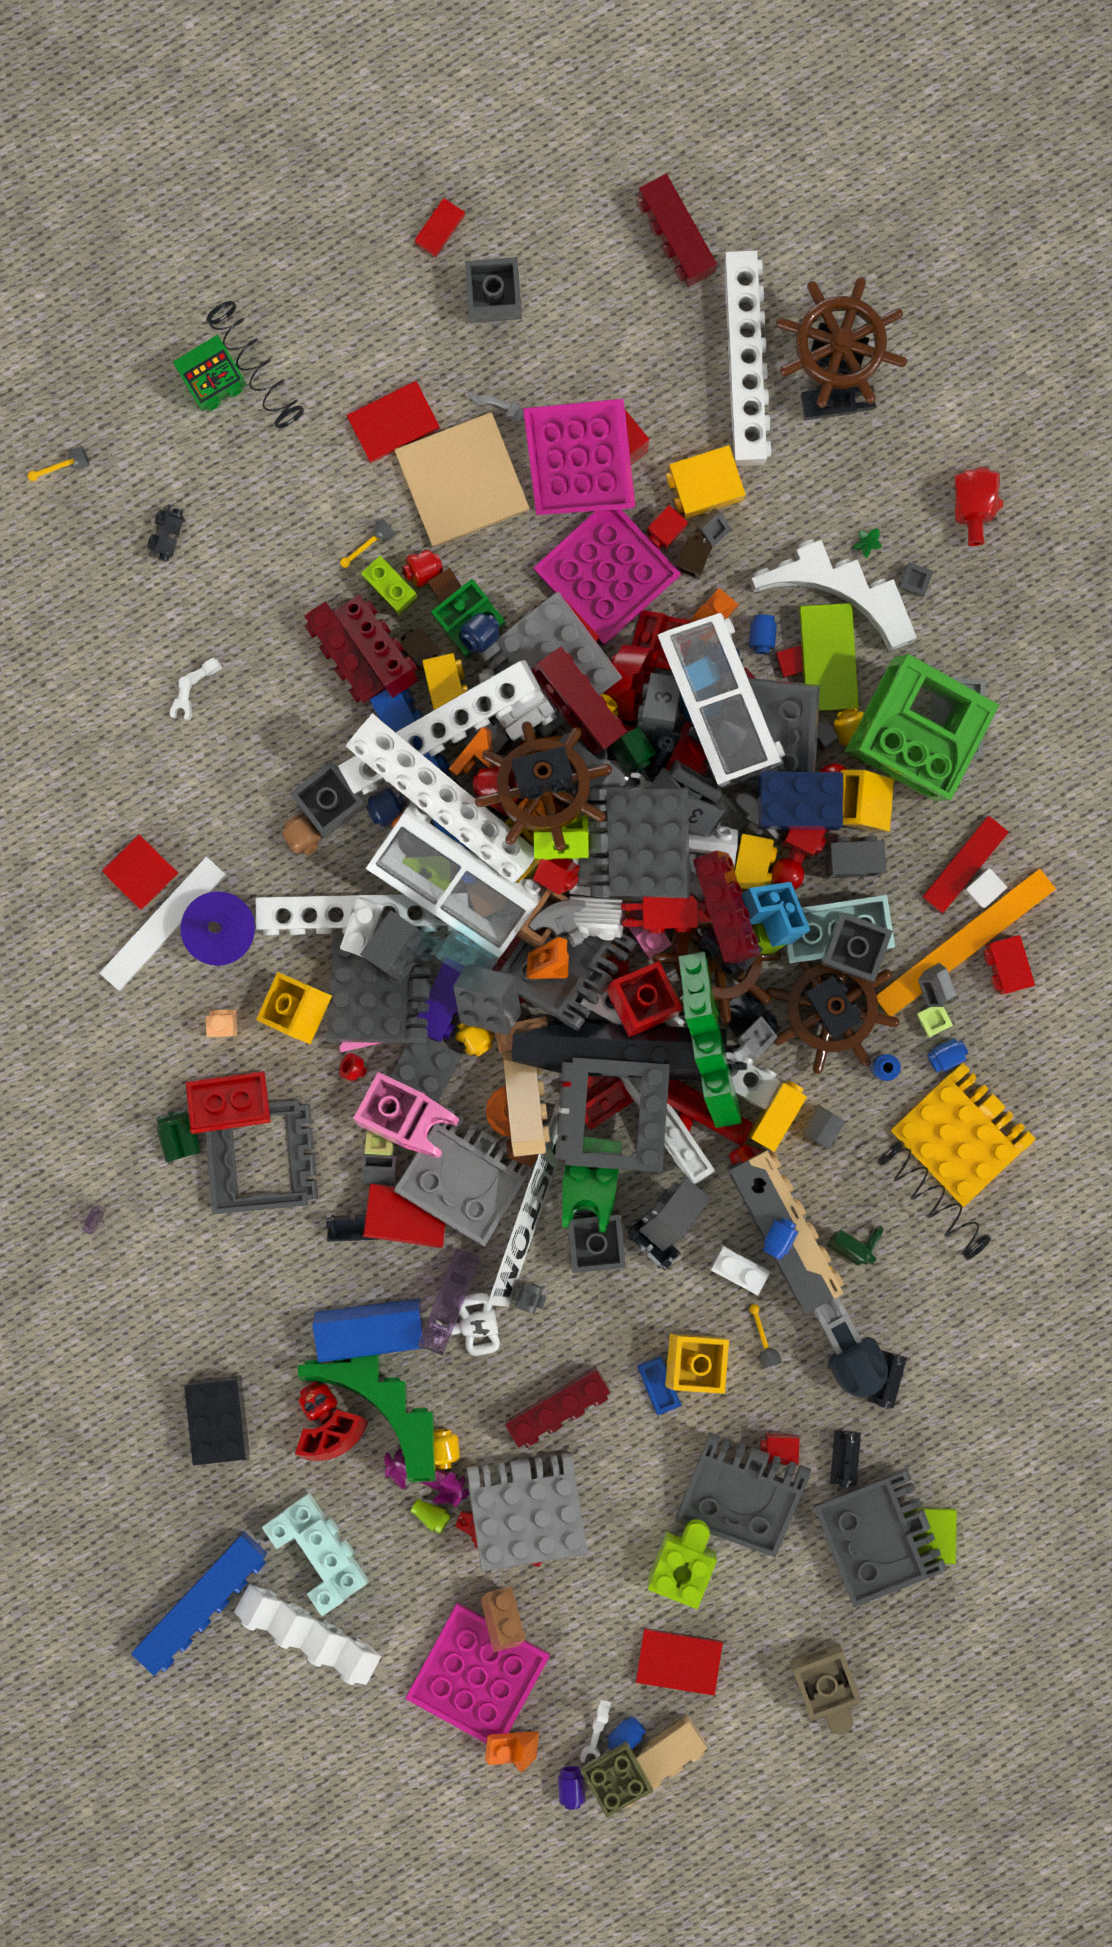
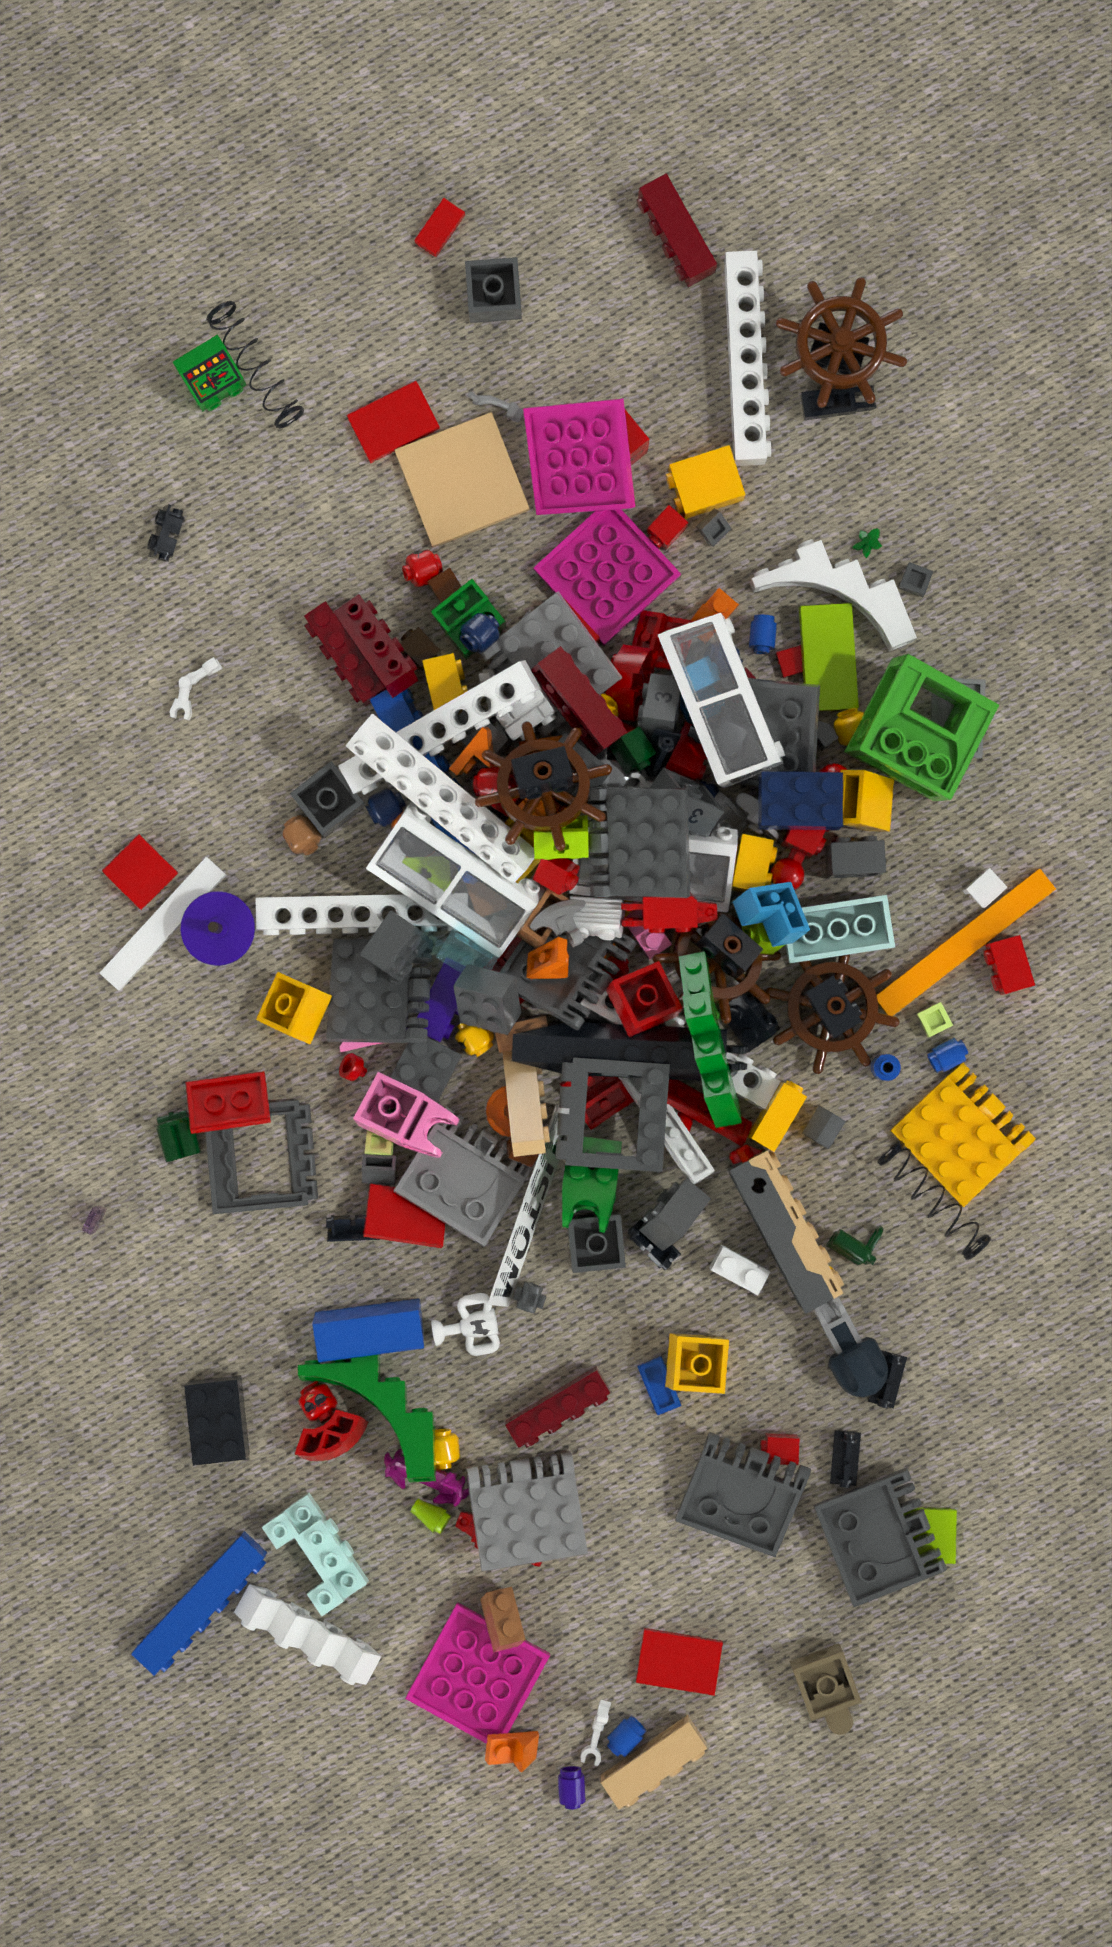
hinge [27,446,90,481] -> none
light nougat brick [206,1010,237,1037] -> none
hinge [340,518,396,568] -> none
white brick [340,897,385,957] -> none
lime brick [361,555,418,617] -> none
clear purple hinge [418,1248,481,1355] -> none
olive tile [580,1741,654,1818] -> none
lime brick [647,1519,717,1610] -> none
dark grey tile [670,760,722,803] -> none
dark brown brick [676,535,713,580] -> none
dark red brick [693,850,761,964] -> none
light grey hinge [734,1016,777,1061] -> none
hinge [749,1304,782,1369] -> none
blue brick [763,1217,799,1260] -> none
dark grey brick [820,912,893,983] -> none
dark grey piece [918,963,956,1007] -> none
red tile [922,816,1009,914] -> none
red piece [954,467,1003,547] -> none

